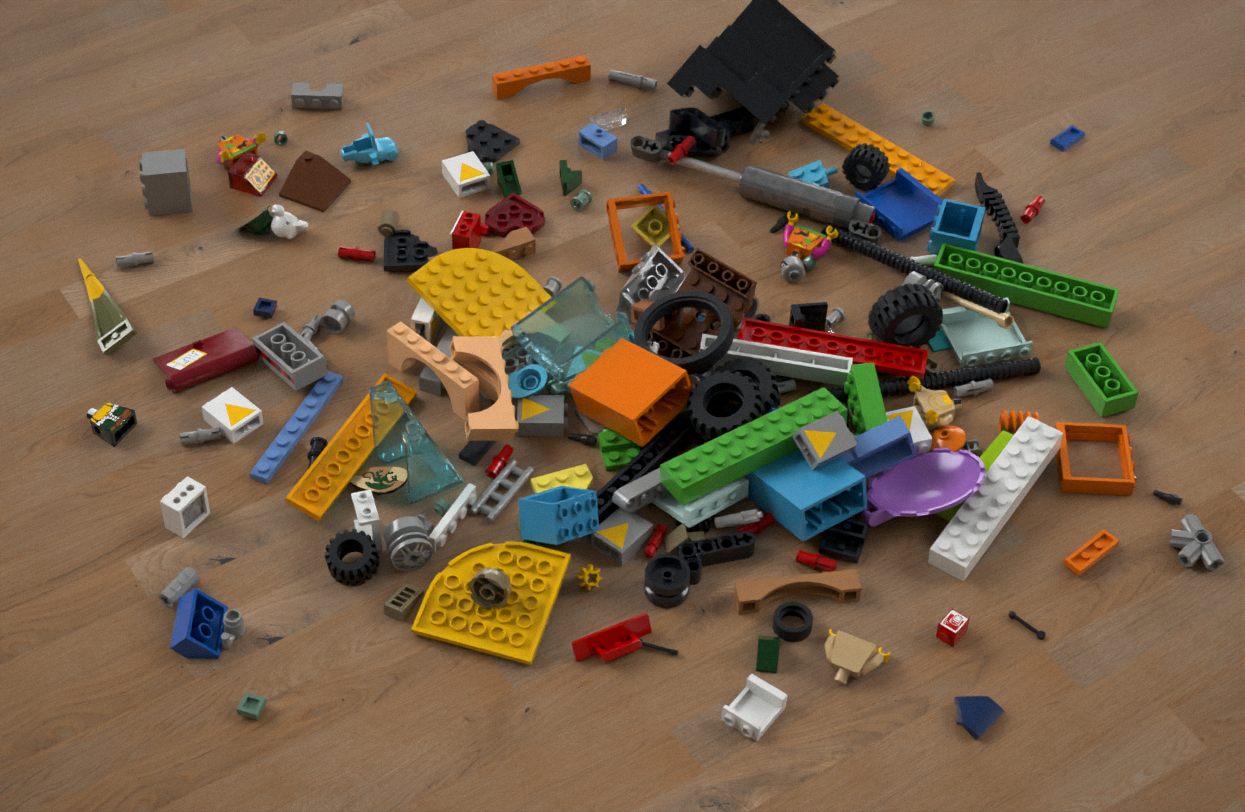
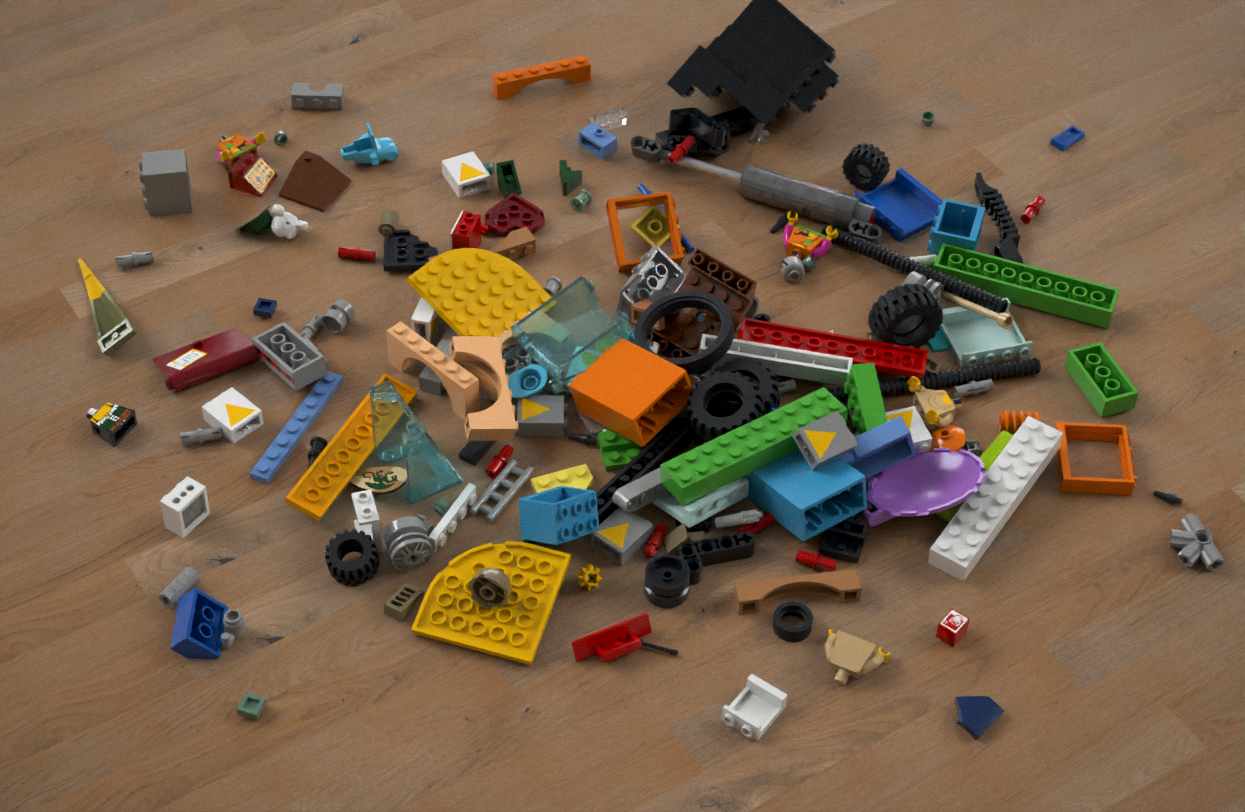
black plate [466,120,520,163] -> none
light grey pin [608,69,658,90] -> none
dark green slope [756,635,780,673] -> none
medium azure plate [788,160,838,189] -> none
black bracket [789,302,828,331] -> none
light orange plate [801,103,955,197] -> none
light grey pin [825,308,846,329] -> none
black hinge [1008,611,1046,640] -> none
orange plate [1064,529,1120,576] -> none

